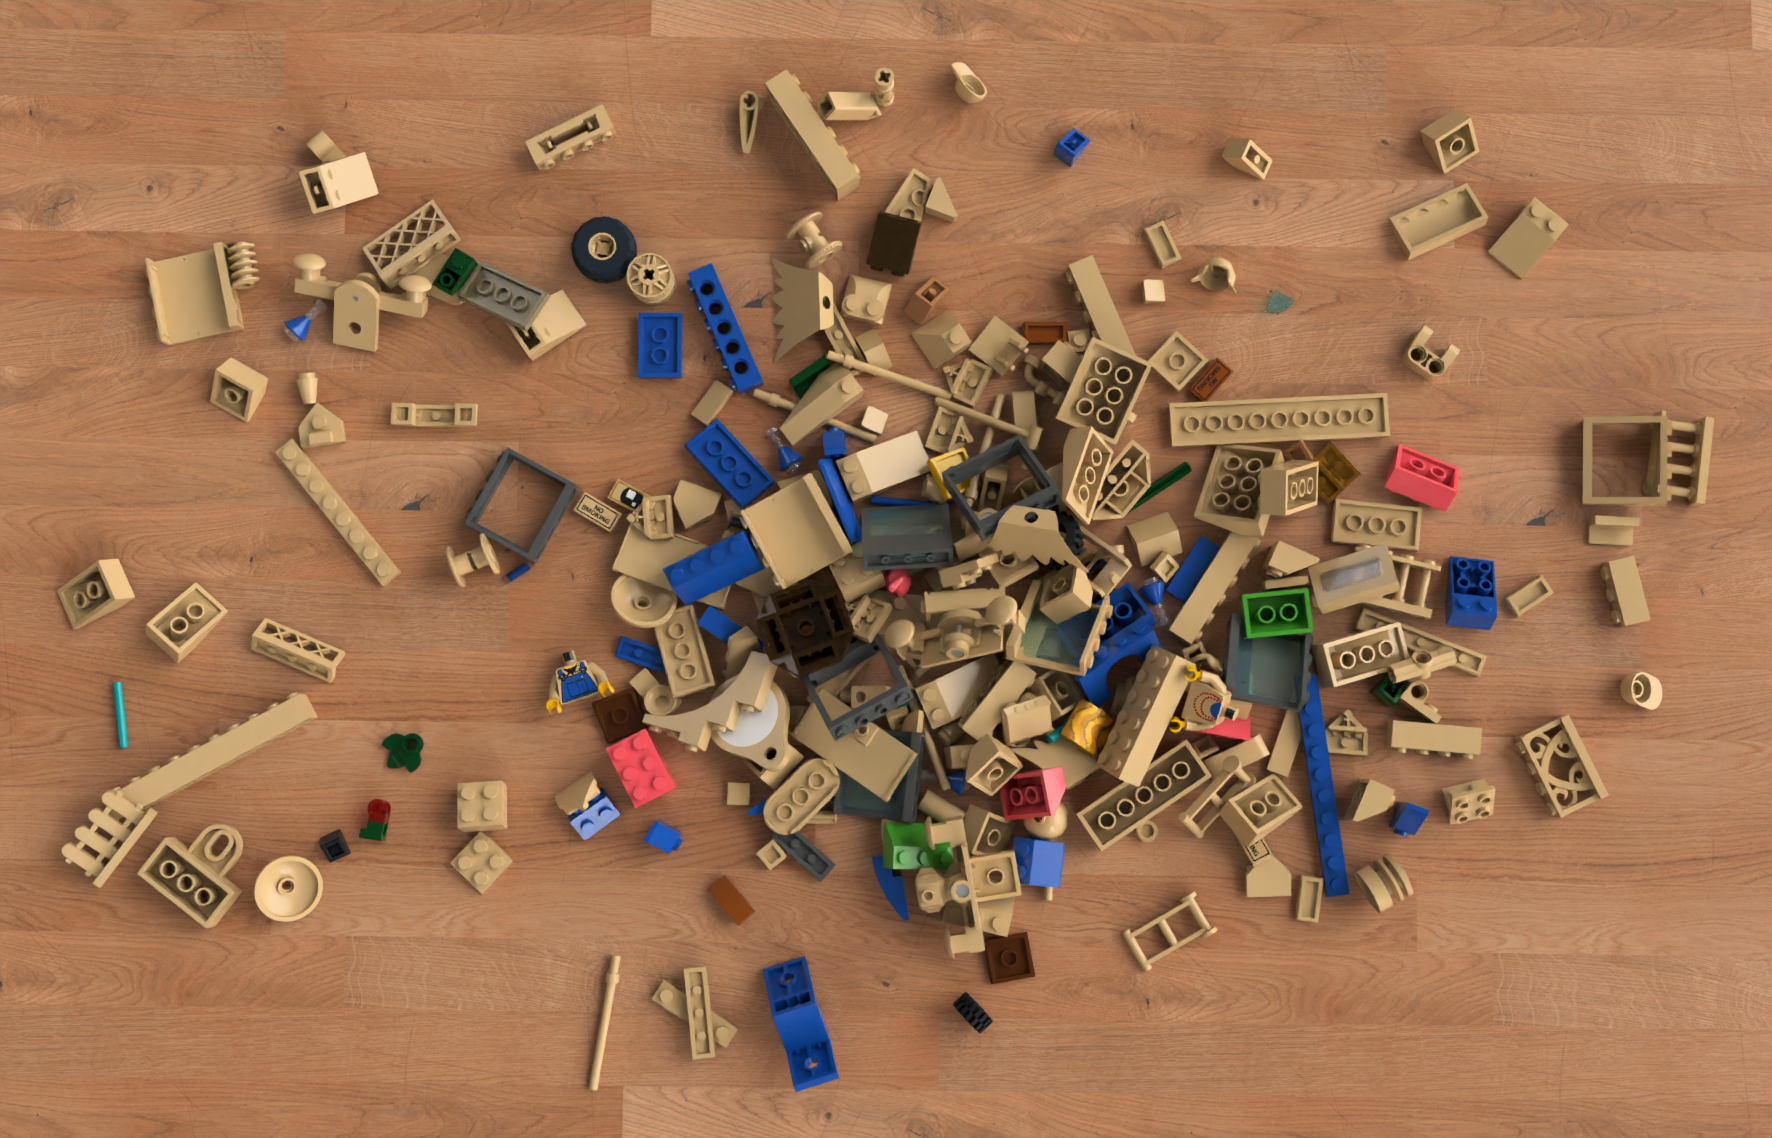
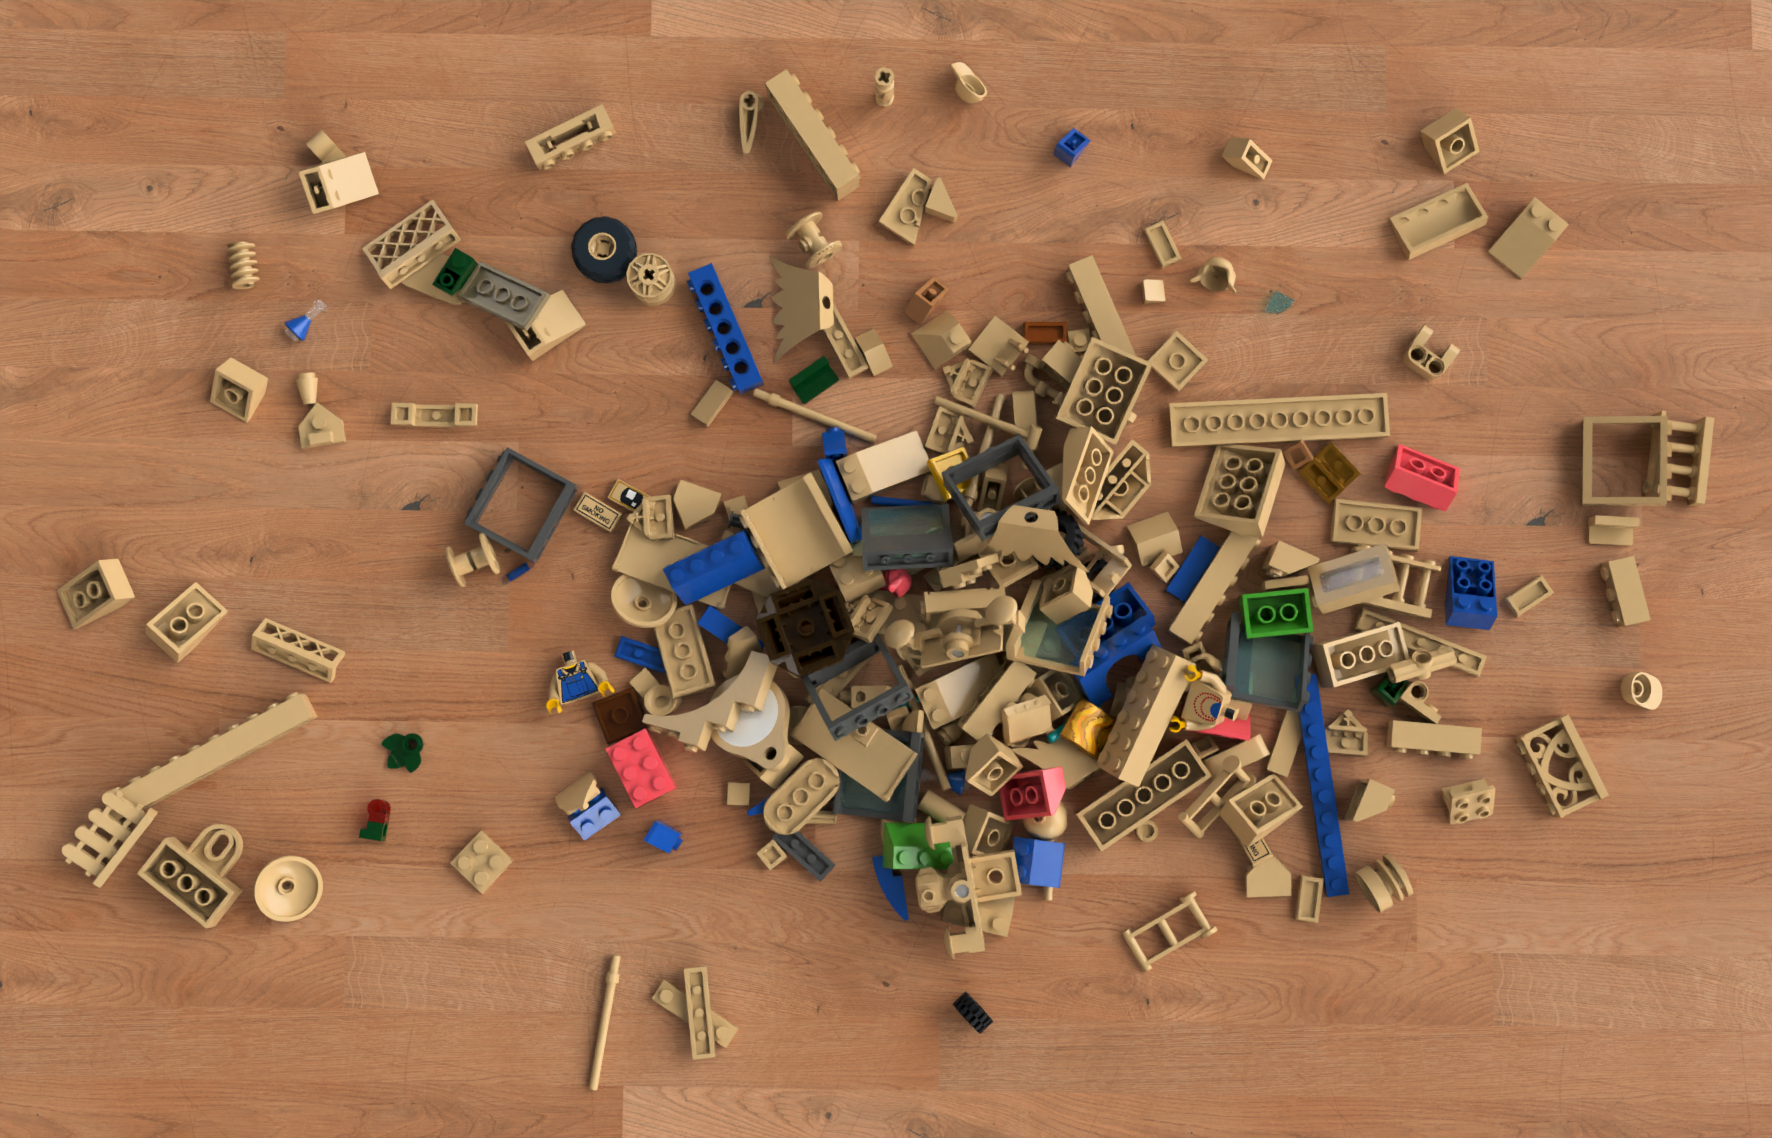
teal bar [112,682,128,749] -> none
tan panel [144,242,244,346] -> none
tan plate [275,439,402,586] -> none
tan piece [292,253,432,352] -> none
black slope [320,829,351,863] -> none
tan brick [457,781,507,832] -> none
blue plate [638,313,683,378] -> none
blue tile [684,419,775,510] -> none
dark orange slope [708,875,756,926] -> none
blue bracket [763,956,839,1092] -> none
piece [765,426,802,475] -> none
tan wedge [780,362,863,447] -> none
tan piece [817,92,882,120] -> none
tan bar [826,350,952,400] -> none
tan slope [840,274,892,326] -> none
tan slope [861,405,889,435] -> none
dark brown brick [866,211,922,277] -> none
reddish brown tile [984,931,1035,984] -> none
dark green axle [1127,462,1192,514] -> none
piece [1139,576,1171,627] -> none
dark orange tile [1188,358,1233,402] -> none
tan brick [1257,460,1319,516] -> none
blue slope [1388,802,1429,838] -> none

